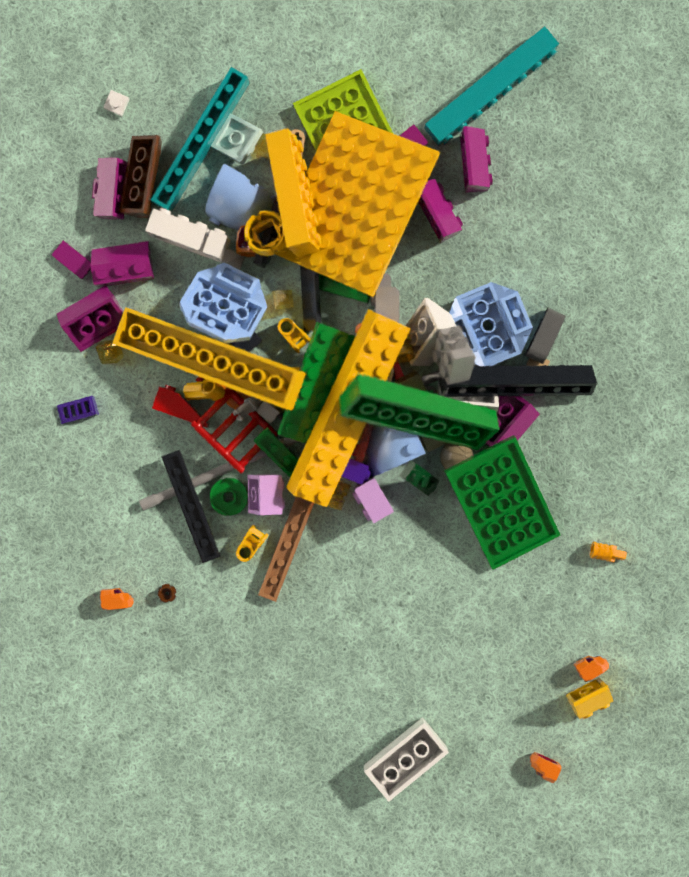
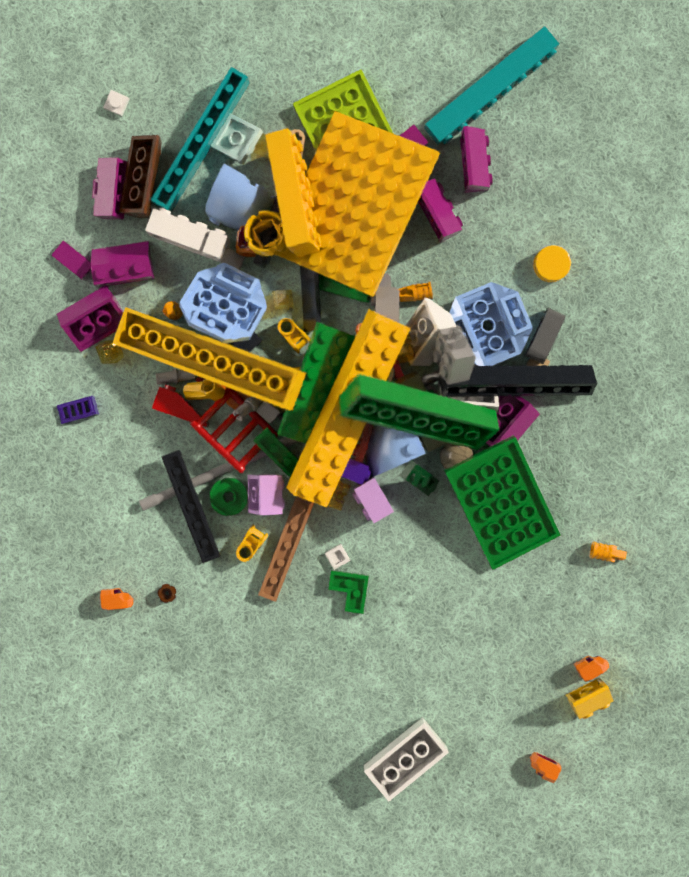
none -> light grey pin [156,368,196,384]
none -> light orange hinge [163,301,183,320]
none -> white tile [324,544,351,570]
none -> green plate [328,570,369,614]
none -> light orange hinge [398,282,433,302]
none -> yellow head [533,245,571,283]

